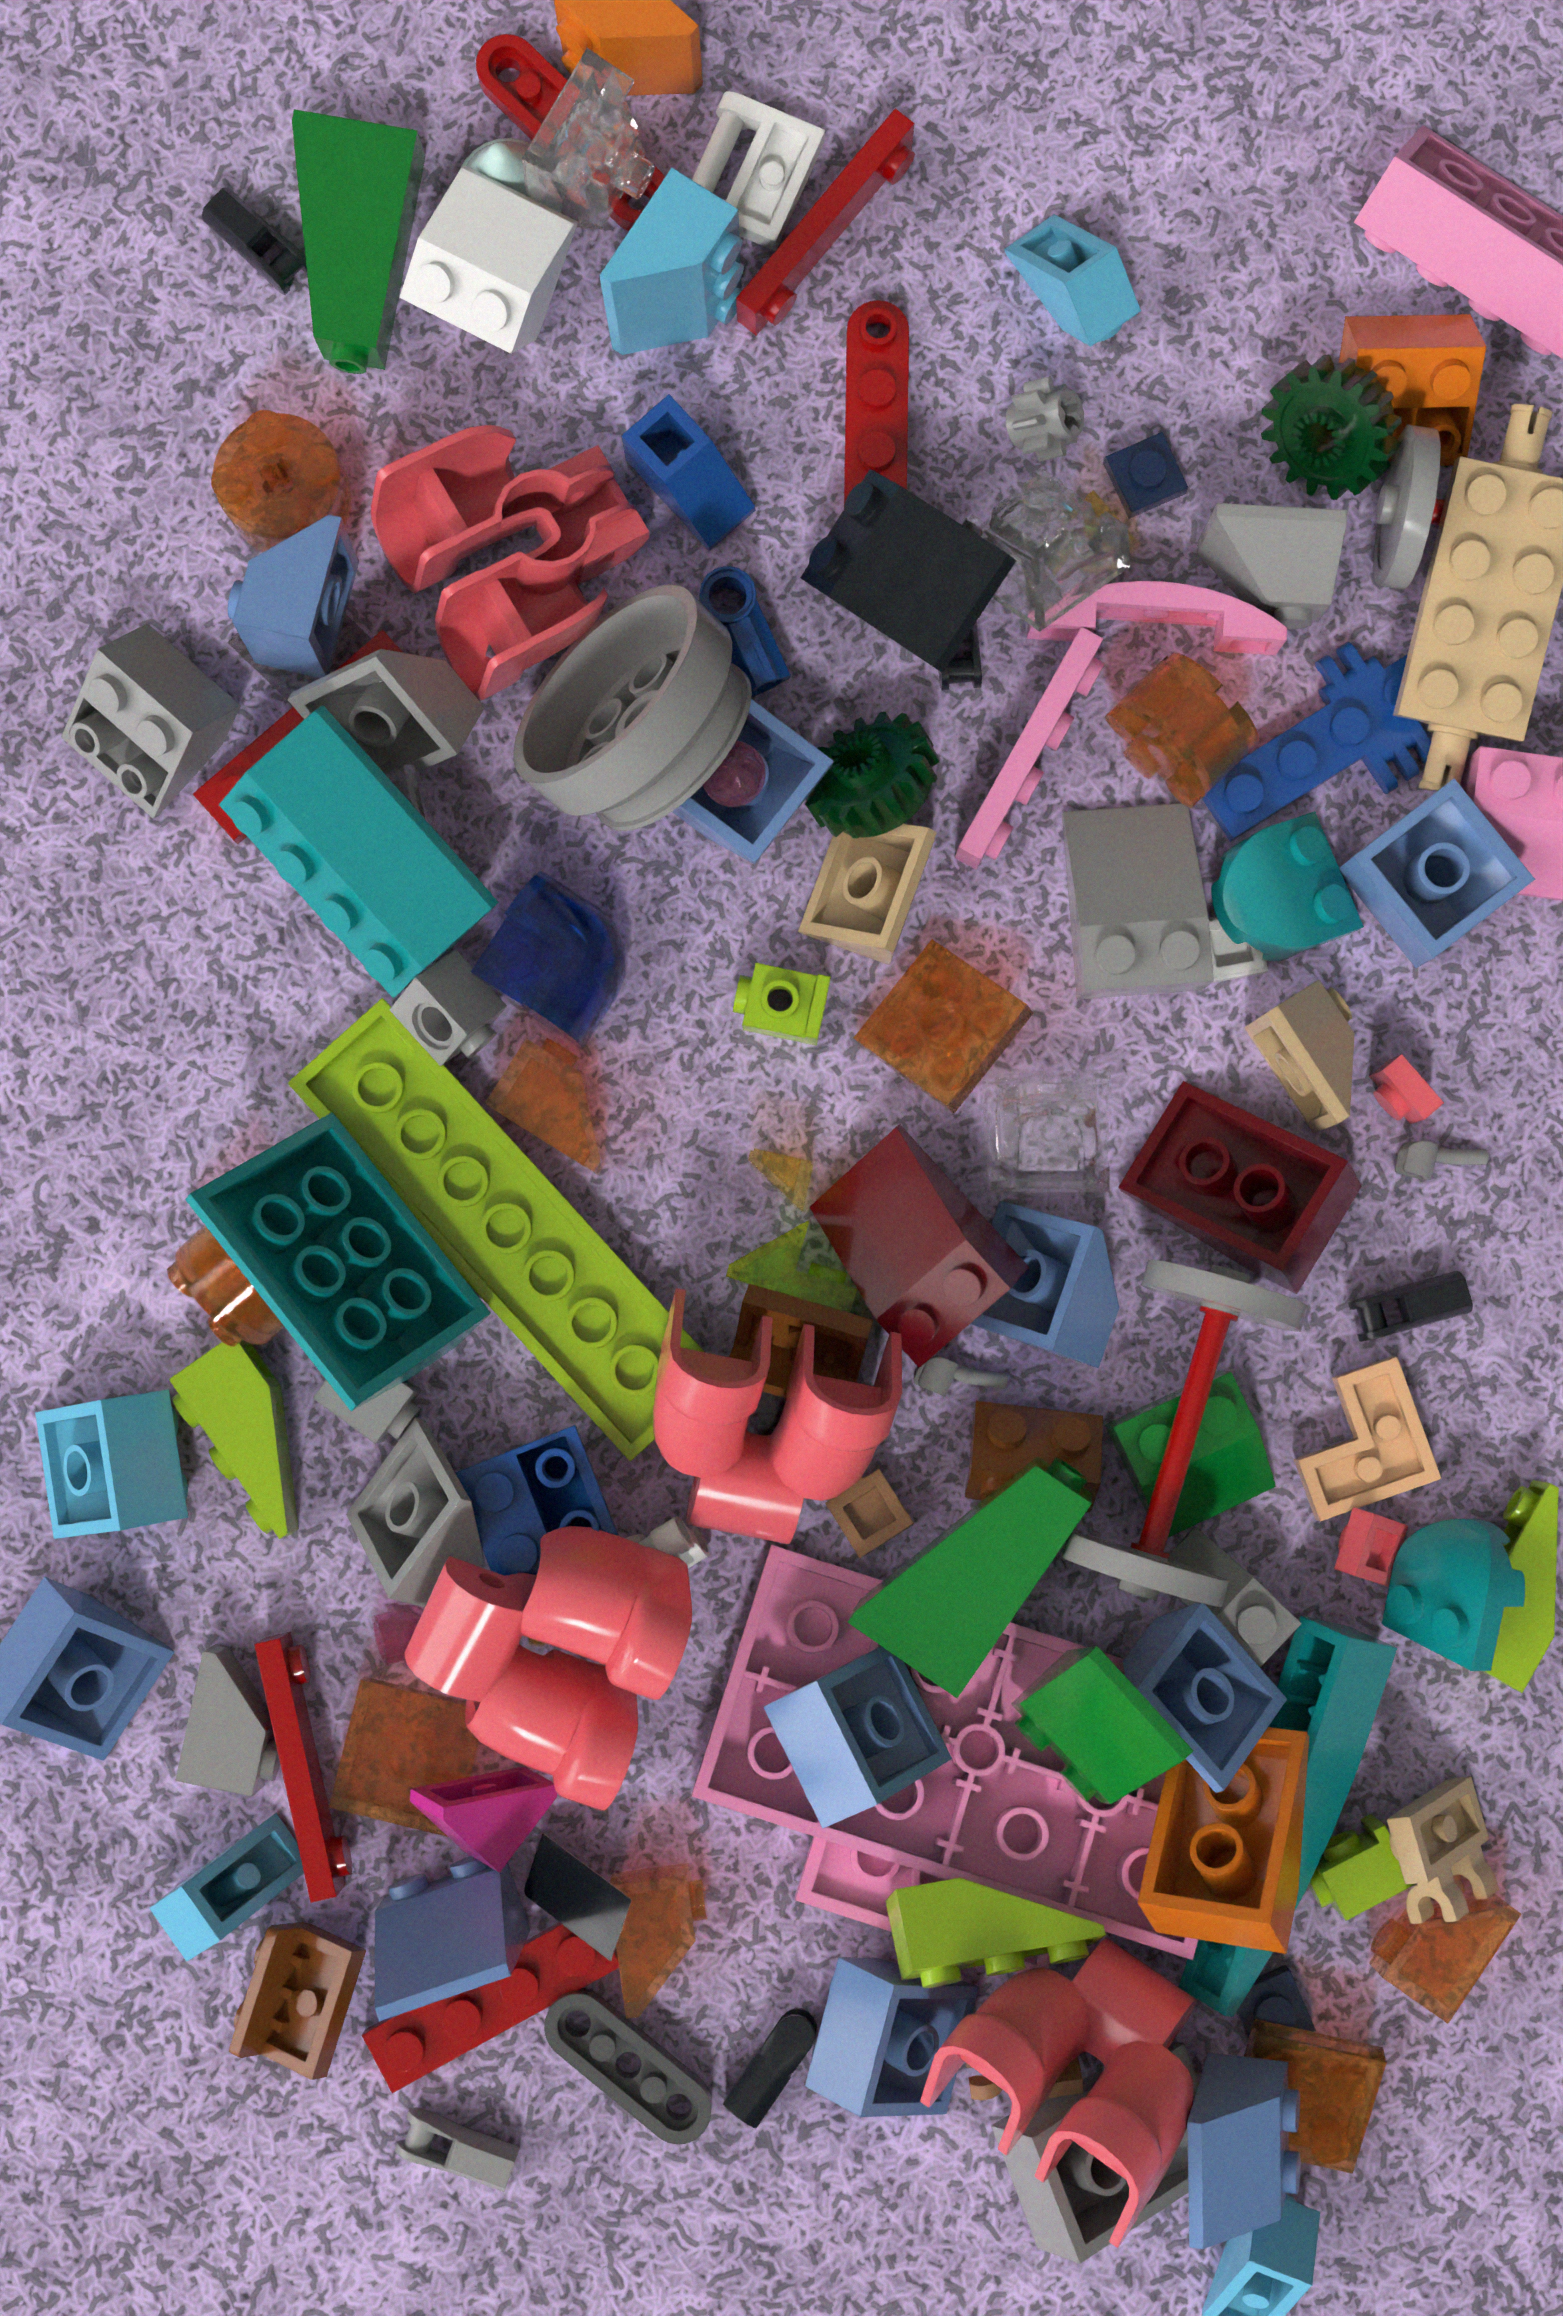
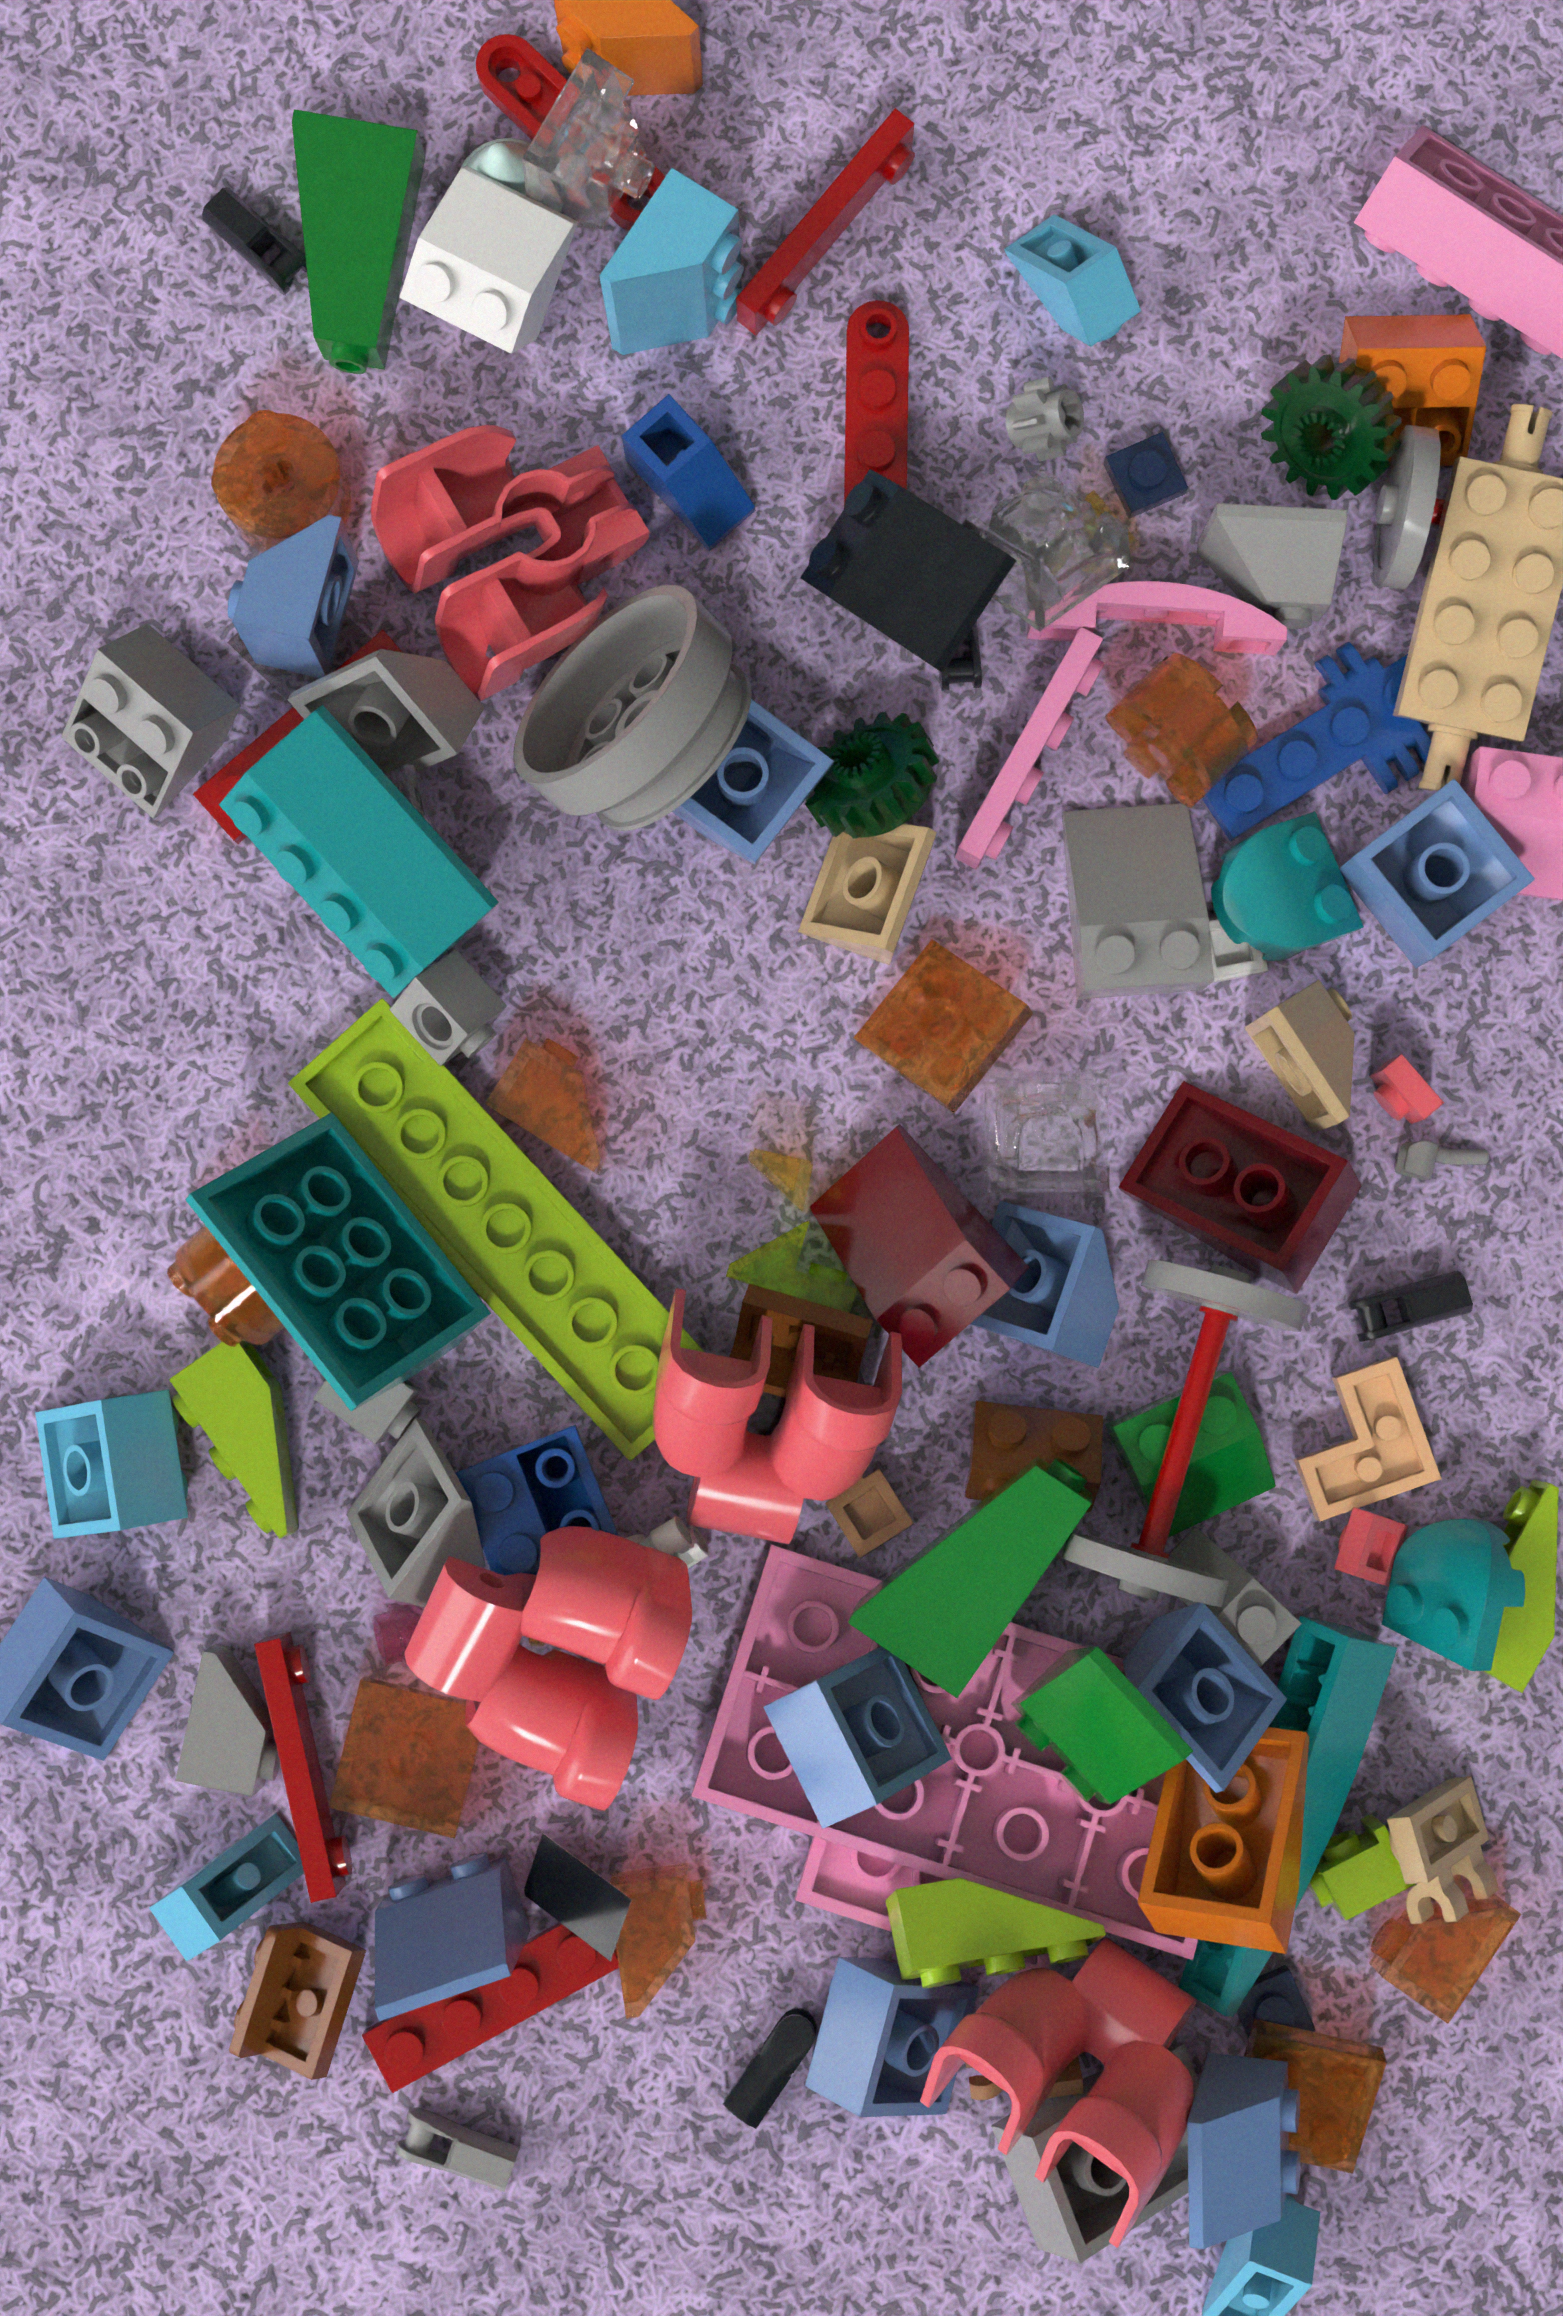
dark pink slope [410,1767,557,1873] -> none
clear blue brick [471,871,626,1050] -> none
dark grey plate [544,1988,712,2145] -> none
white plate [692,91,825,251] -> none
blue piece [699,566,791,697] -> none
clear pink plate [703,741,766,807] -> none
lime brick [733,963,831,1046] -> none
light grey hand [914,1355,1008,1397] -> none

